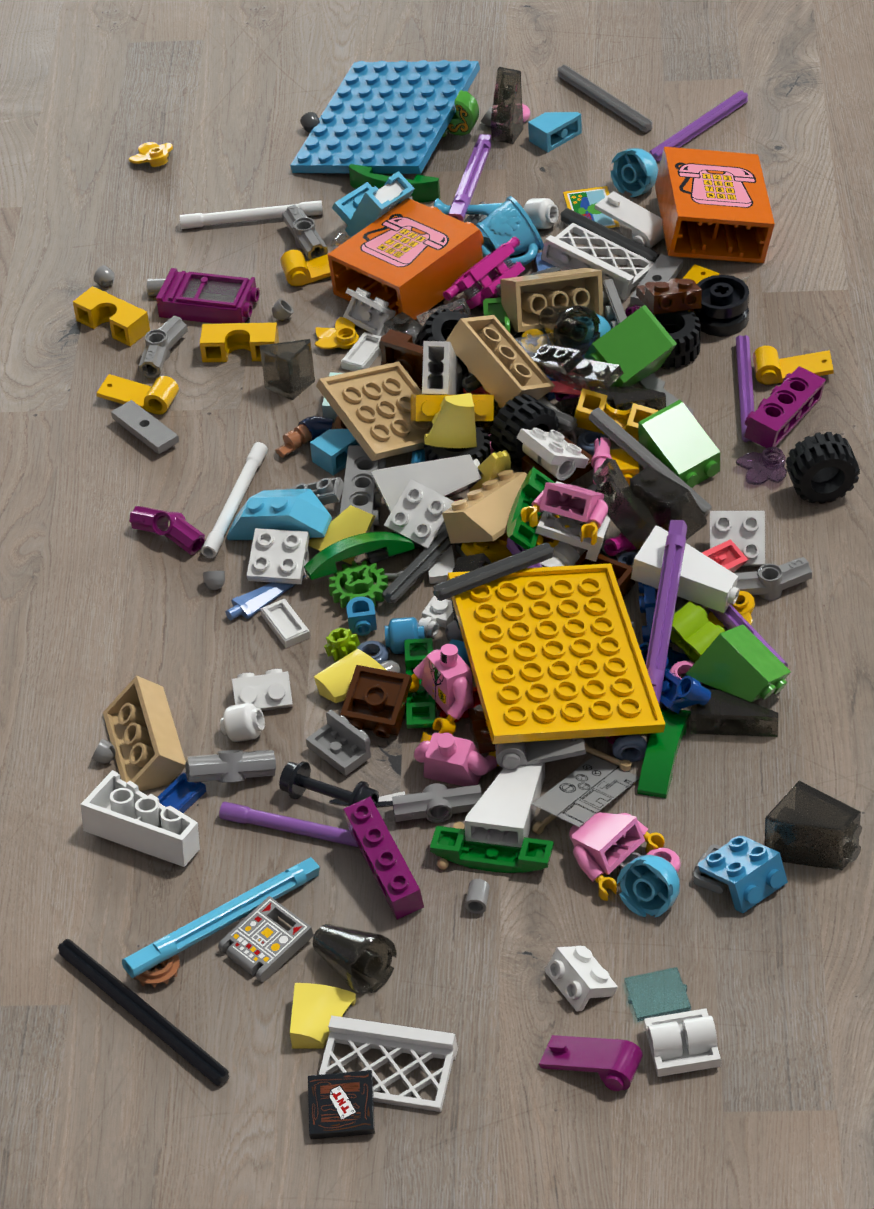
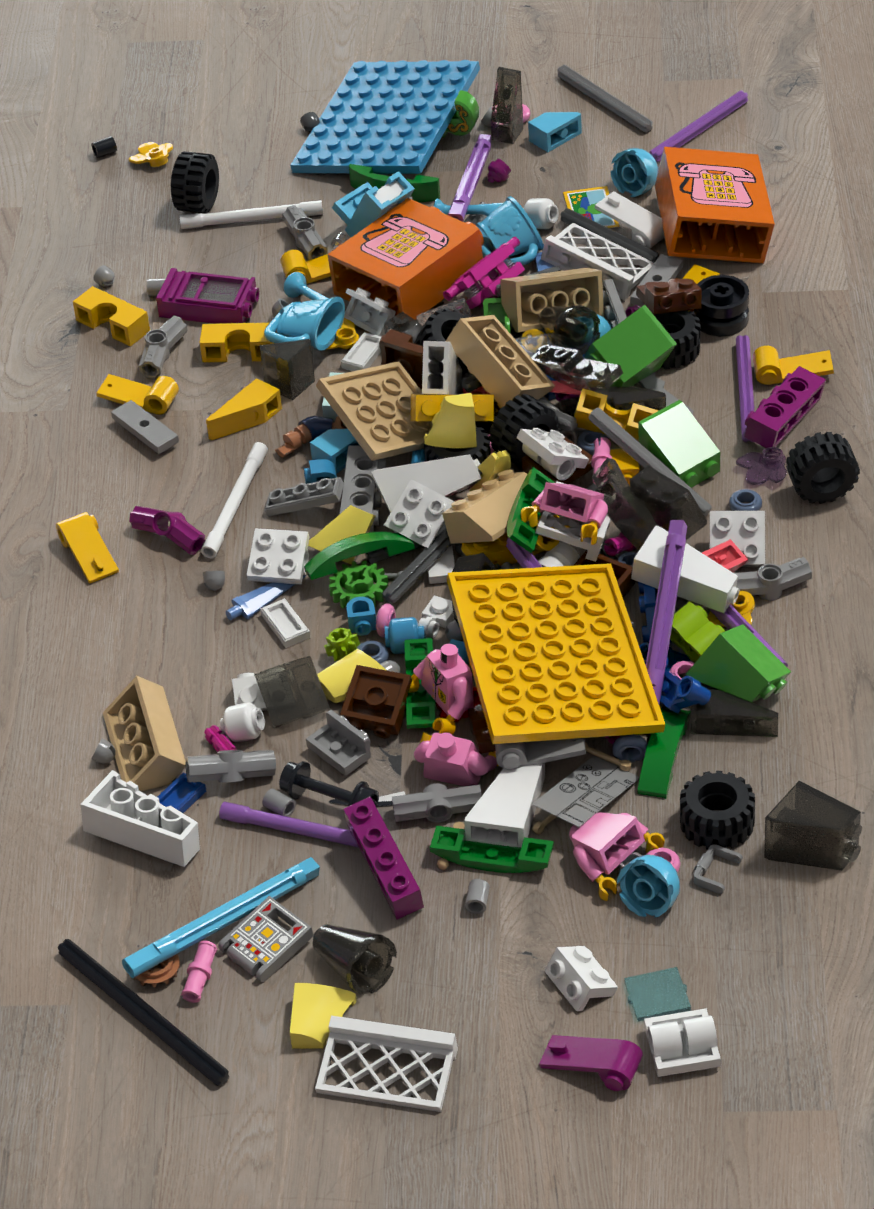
medium azure wedge [227,489,332,540] -> none
black tile [308,1070,375,1139] -> none
dark grey axle [433,543,554,601] -> none
dark azure bracket [698,836,788,913] -> none
none -> yellow door [56,512,119,584]
none -> black hinge [91,136,117,158]
none -> black tyre [171,151,219,214]
none -> bright pink pin [181,941,218,1003]
none -> dark pink axle [204,725,236,752]
none -> yellow slope [206,378,282,440]
none -> clear smoke slope [254,656,330,728]
none -> light grey hinge [262,788,296,817]
none -> medium azure piece [264,272,345,351]
none -> dark azure plate [304,459,337,484]
none -> bright pink piece [376,604,396,638]
none -> magenta plate [487,158,511,183]
none -> black tyre [680,771,755,849]
none -> sand blue piece [729,489,762,511]

